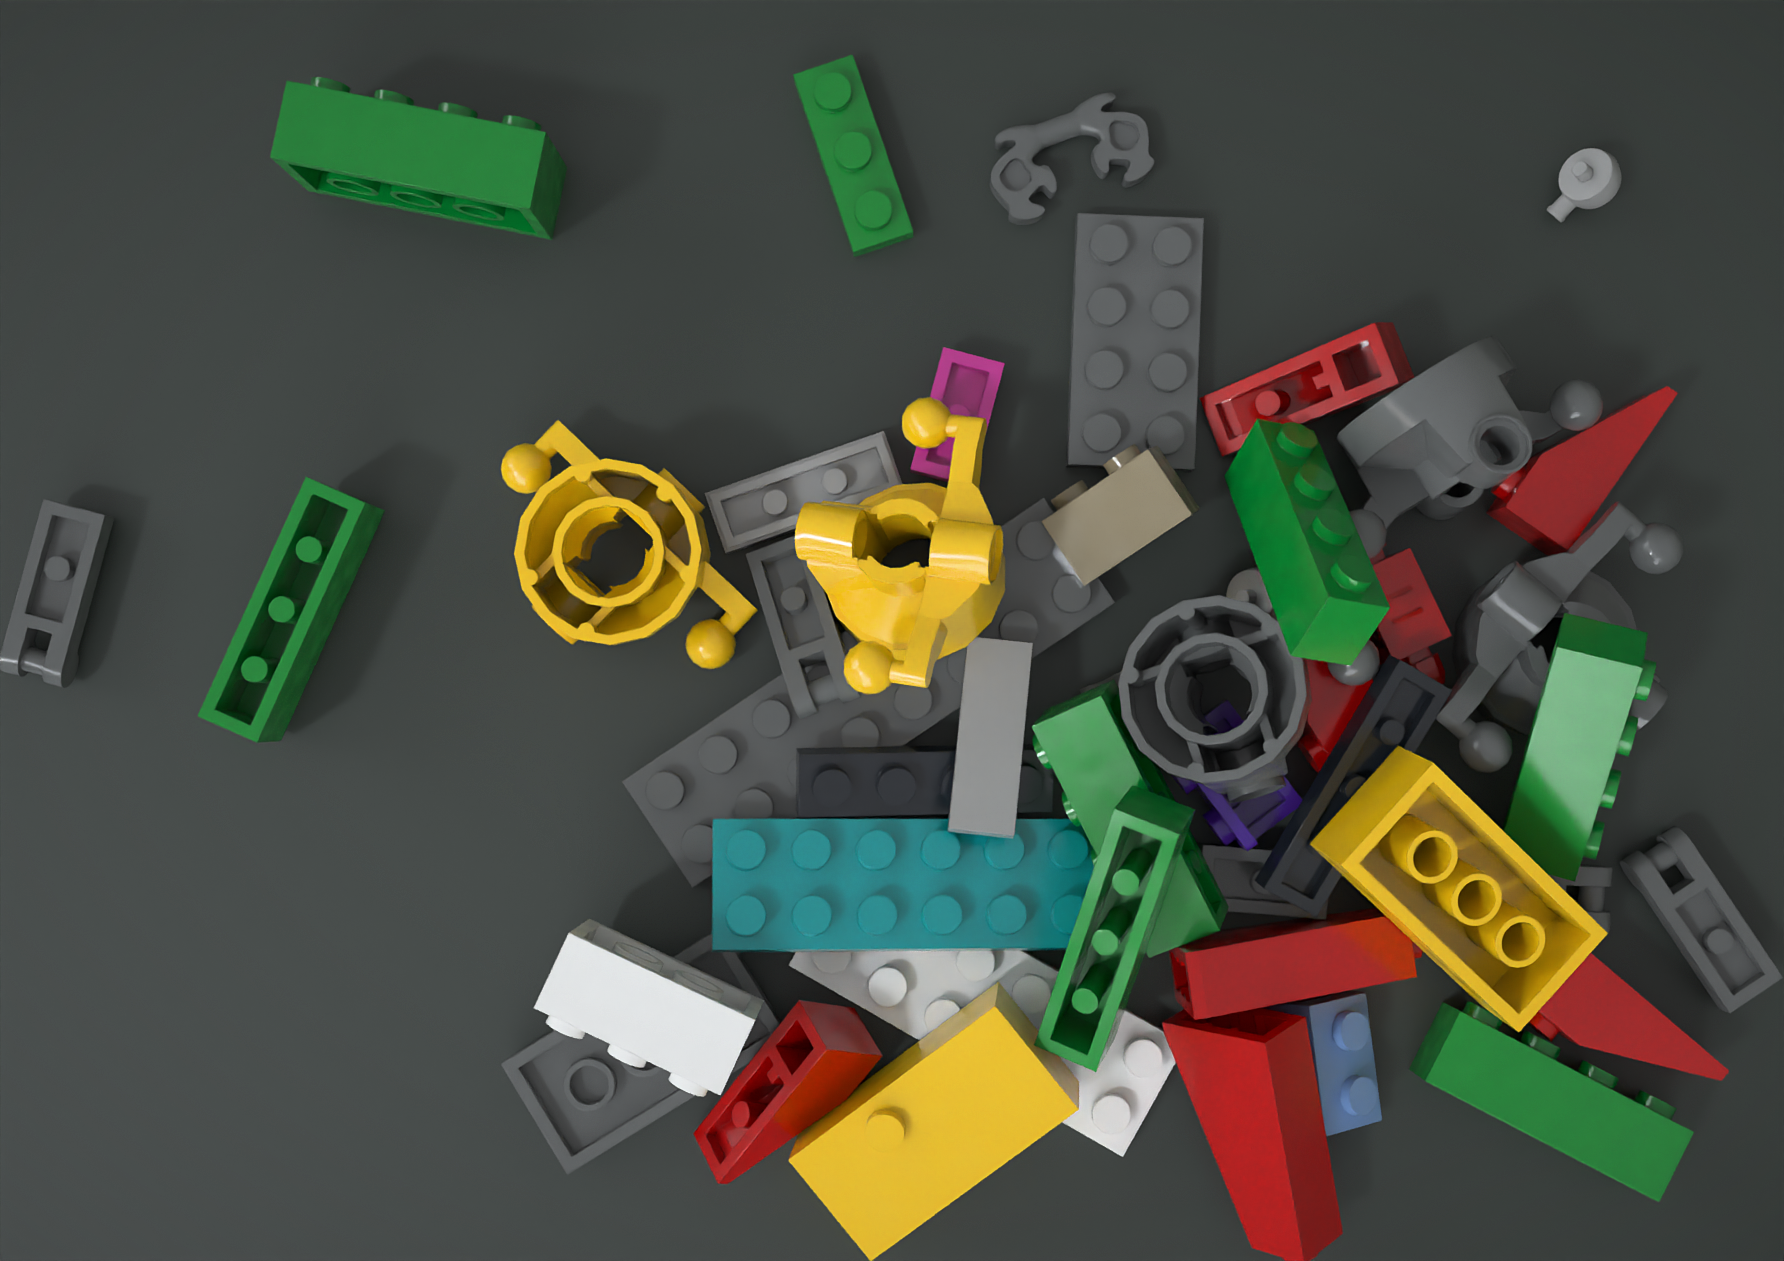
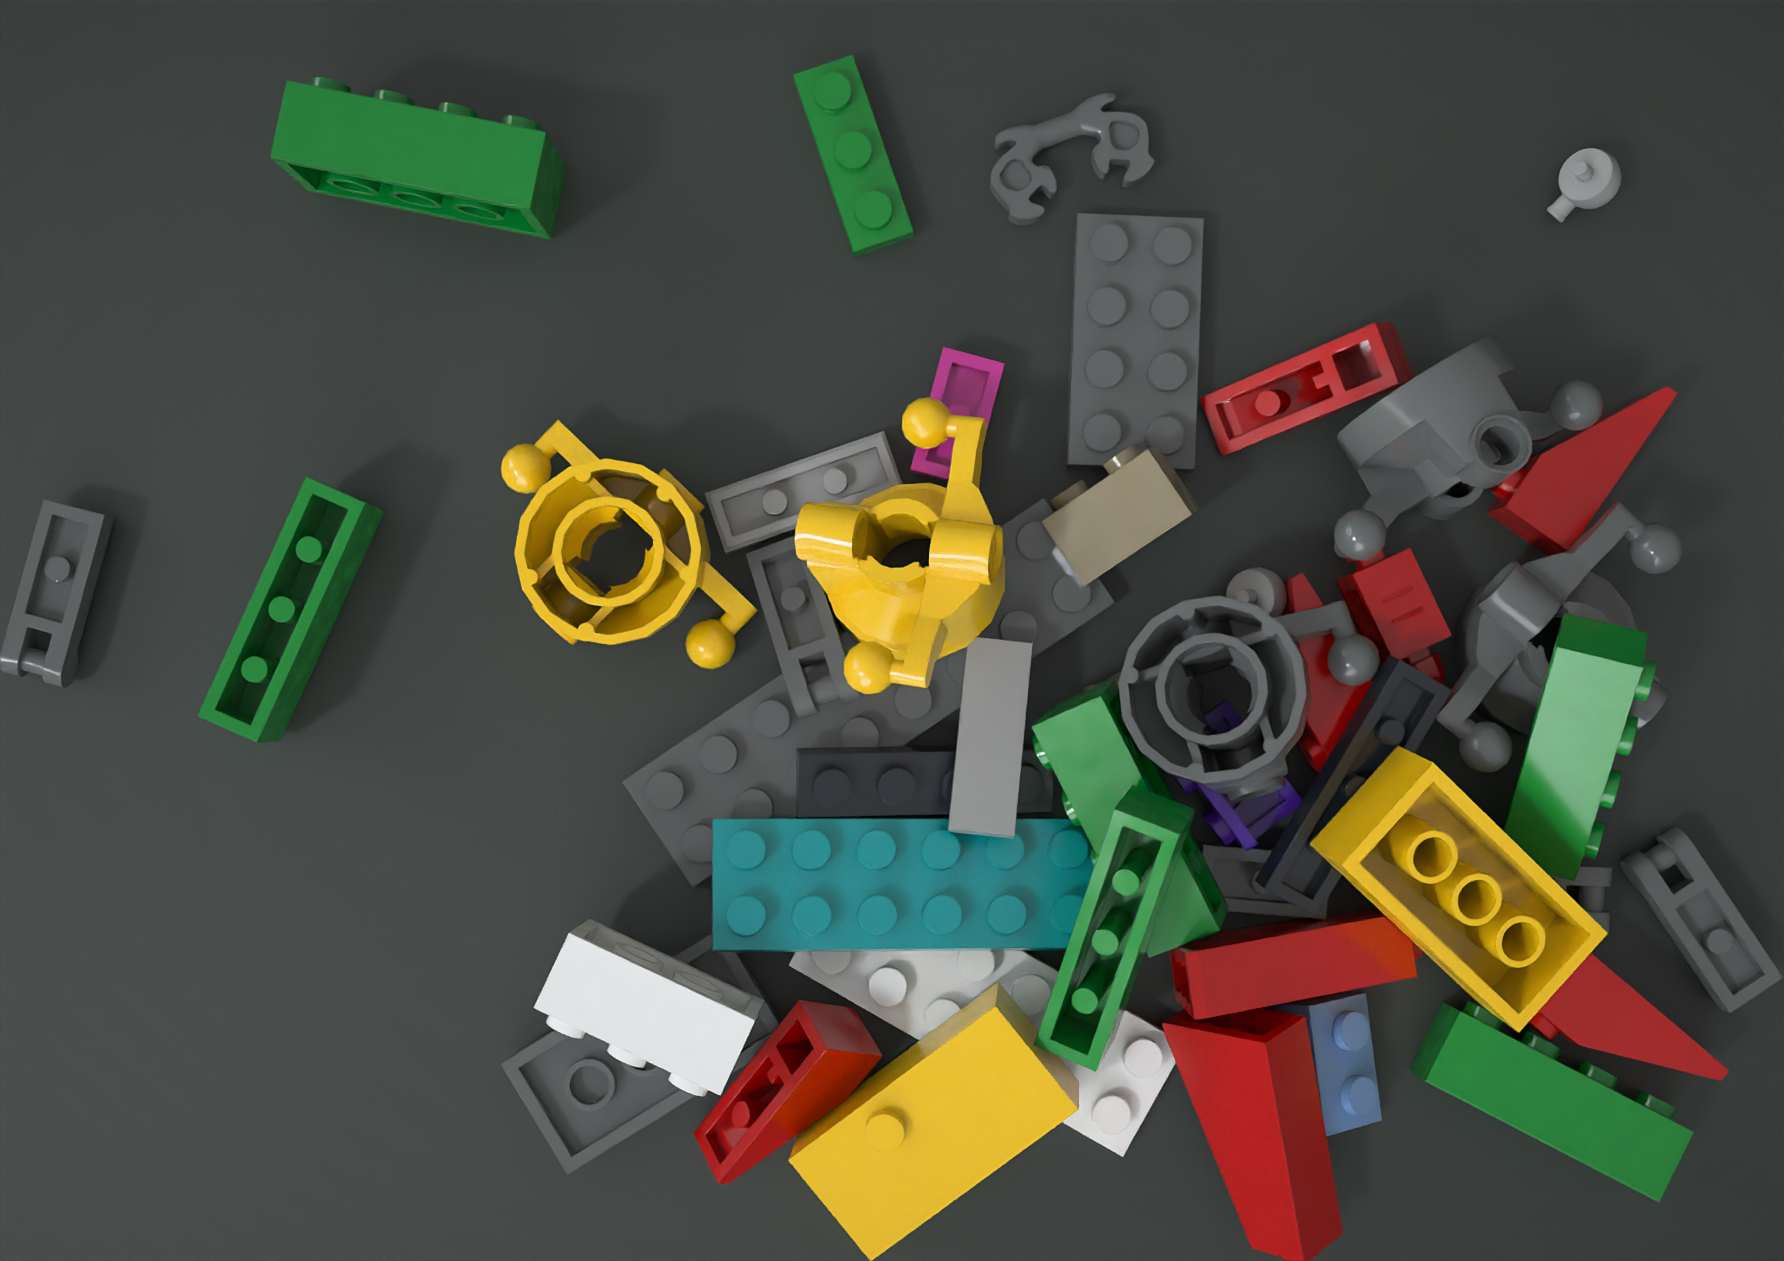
green brick [1224,419,1390,666] -> none

